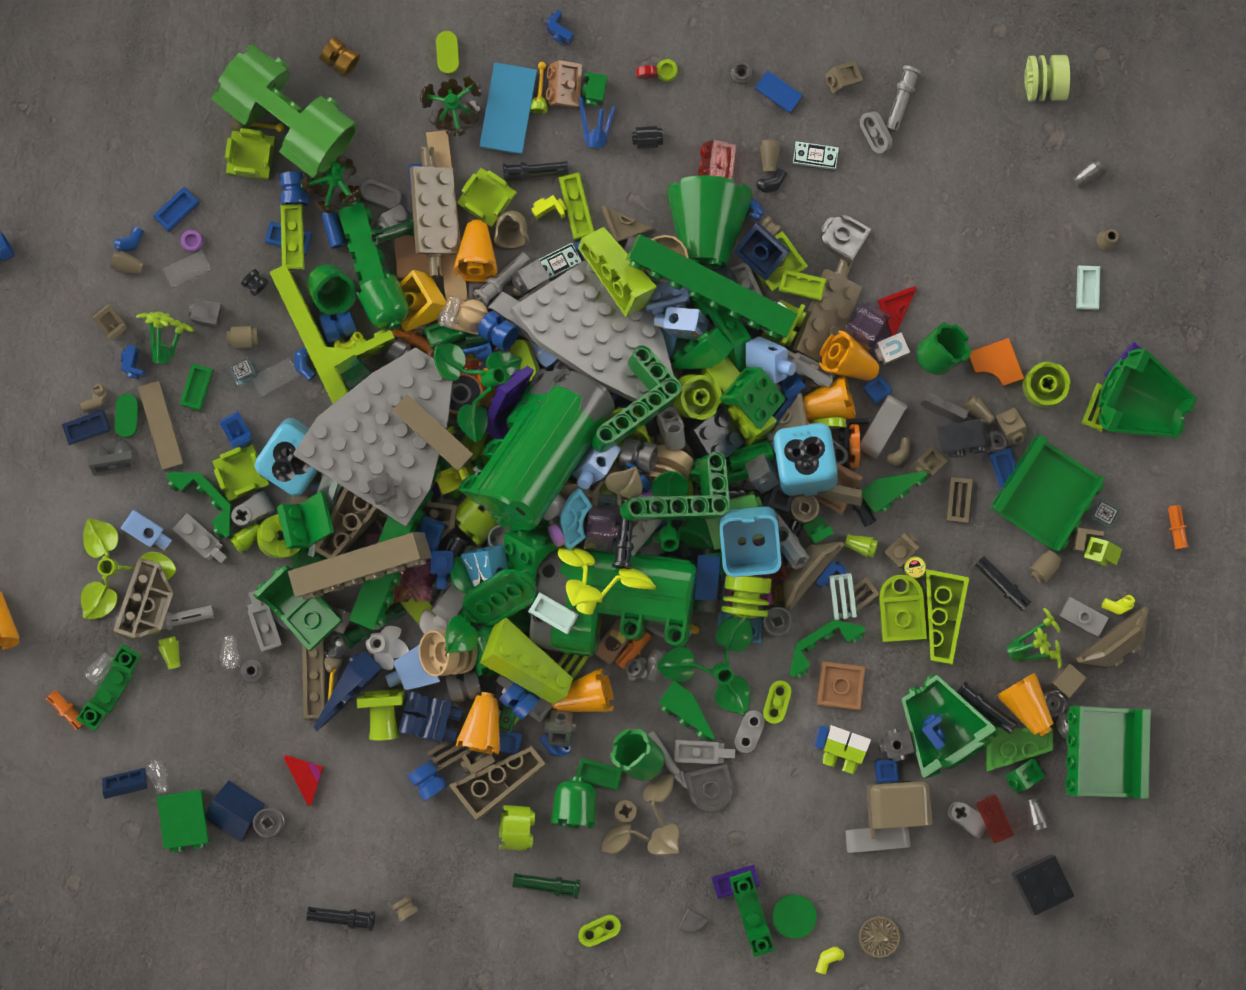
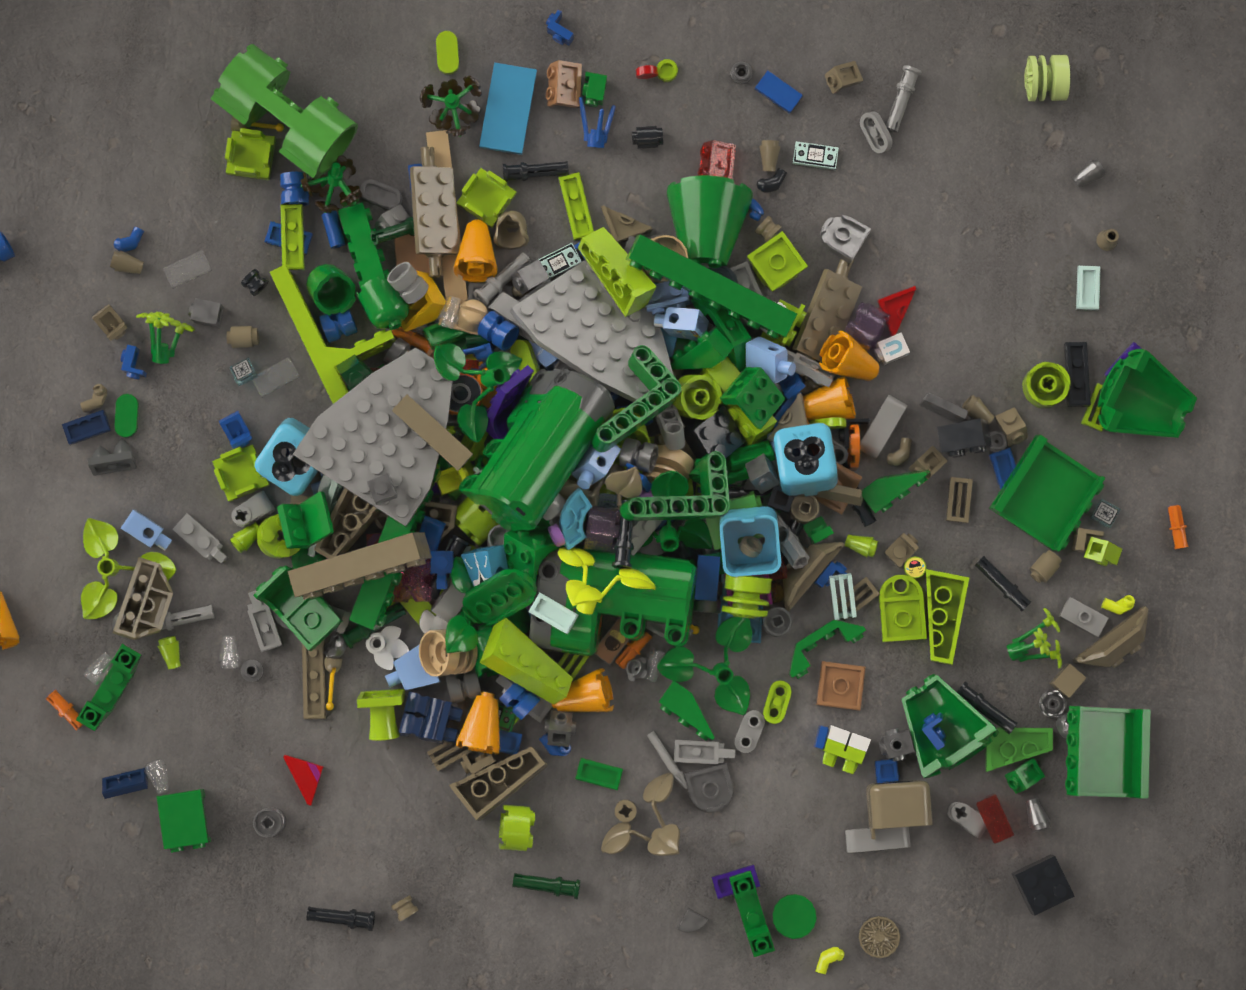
dark tan tile [138,381,184,471] -> none
blue tile [153,187,200,232] -> none
green slope [165,472,233,539] -> none
green tile [179,363,214,411] -> none
medium lavender tile [181,230,204,253] -> none
dark blue slope [205,780,266,842] -> none
blue arm [294,348,316,381] -> none
dark blue wedge [314,651,382,732] -> none
pearl gold wheel [319,37,360,78] -> none
neon yellow arm [334,332,363,349] -> none
blue wheel [407,760,448,801] -> none
hinge [530,62,548,114] -> none
neon yellow bracket [531,195,566,220] -> none
green cylinder [551,776,596,829] -> none
lime plate [578,914,621,947] -> none
green cylinder [610,729,665,782] -> none
dark blue slope [733,222,790,281] -> none
lime plate [779,269,826,301] -> none
blue tile [862,374,893,405] -> none
green cylinder [916,322,972,375] -> none
orange tile [969,338,1024,386] -> none
light orange cone [997,673,1054,736] -> none
none -> light grey wheel [387,262,429,304]
none -> dark tan tile [739,536,763,558]
none -> black tile [1064,342,1091,407]

